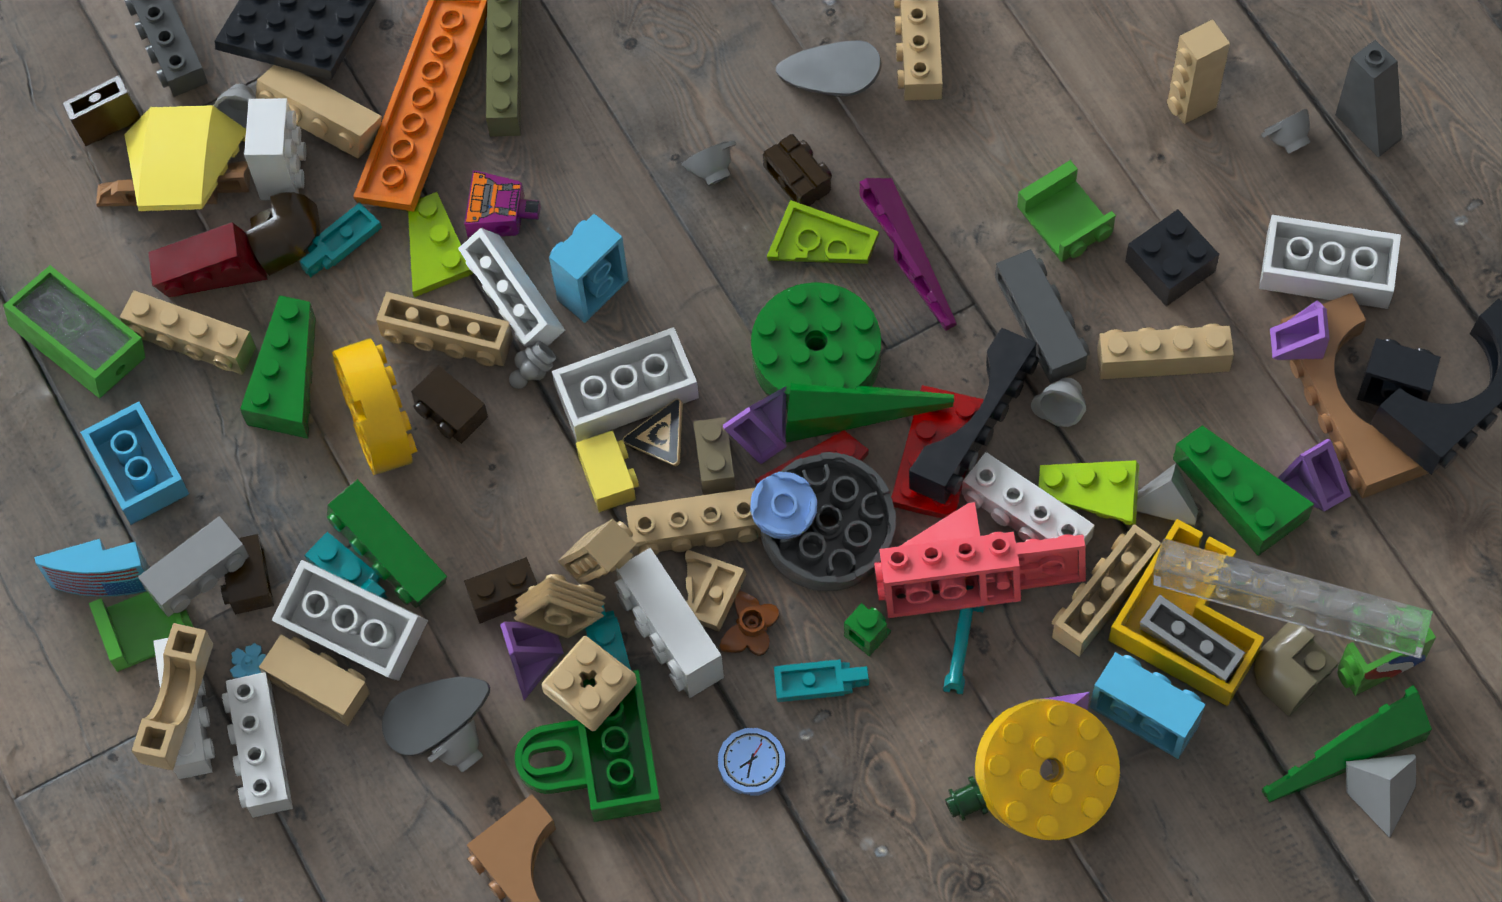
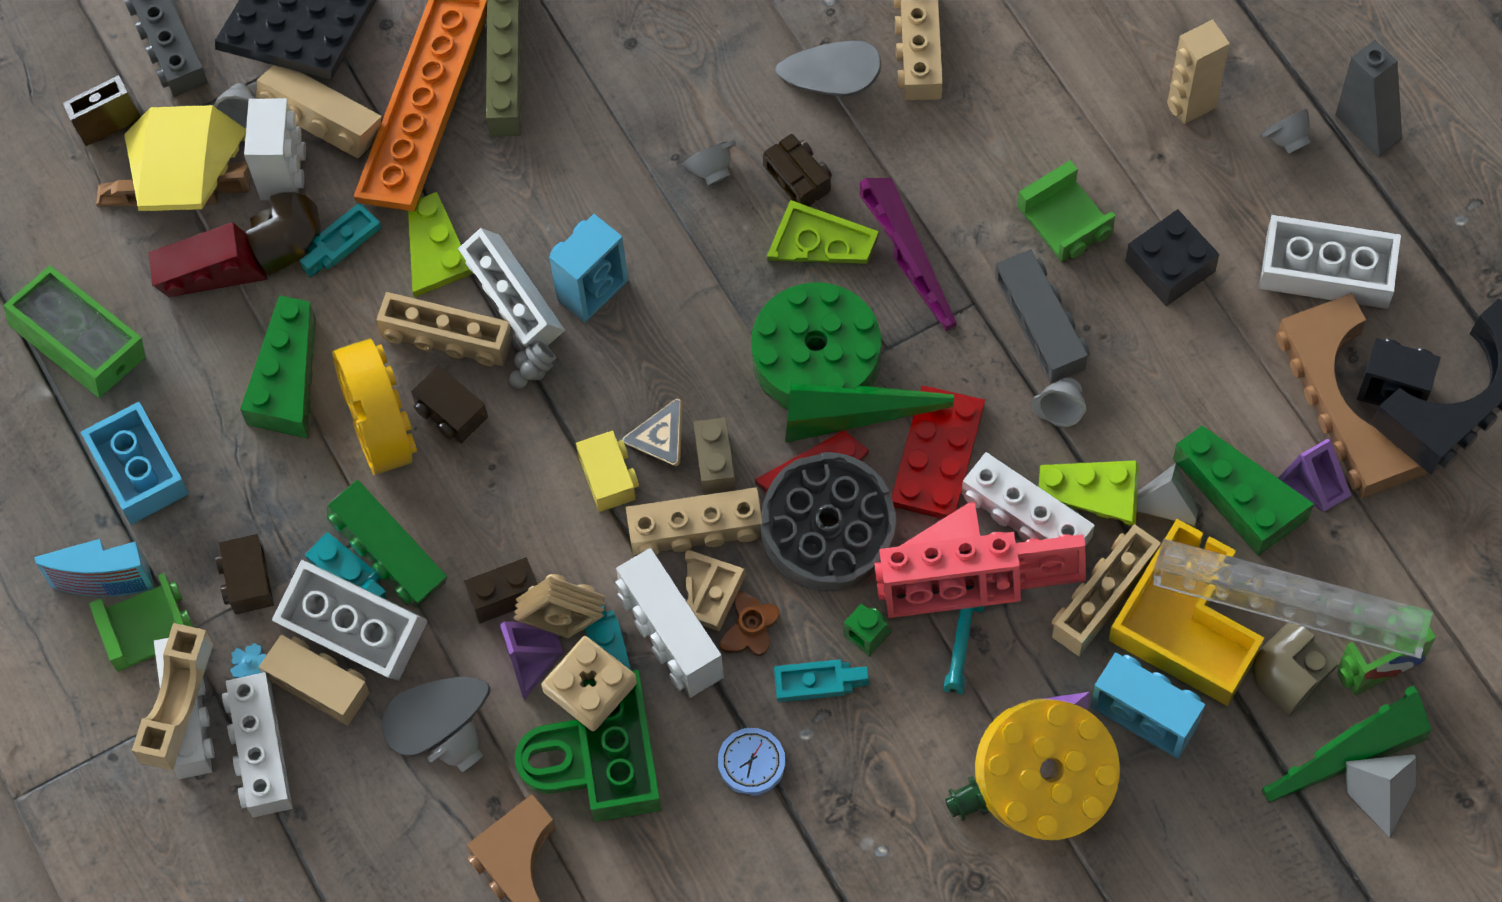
tan brick [120,290,256,375] -> none
light grey brick [138,516,249,617] -> none
torso [464,171,541,238] -> none
white brick [552,327,699,442] -> none
tan brick [558,519,637,584] -> none
medium lavender slope [723,386,787,464] -> none
light blue tile [750,472,817,539] -> none
black arch [909,328,1039,505] -> none
tan brick [1097,323,1234,379] -> none
light grey brick [1140,594,1245,683] -> none
medium lavender slope [1270,300,1329,360] -> none

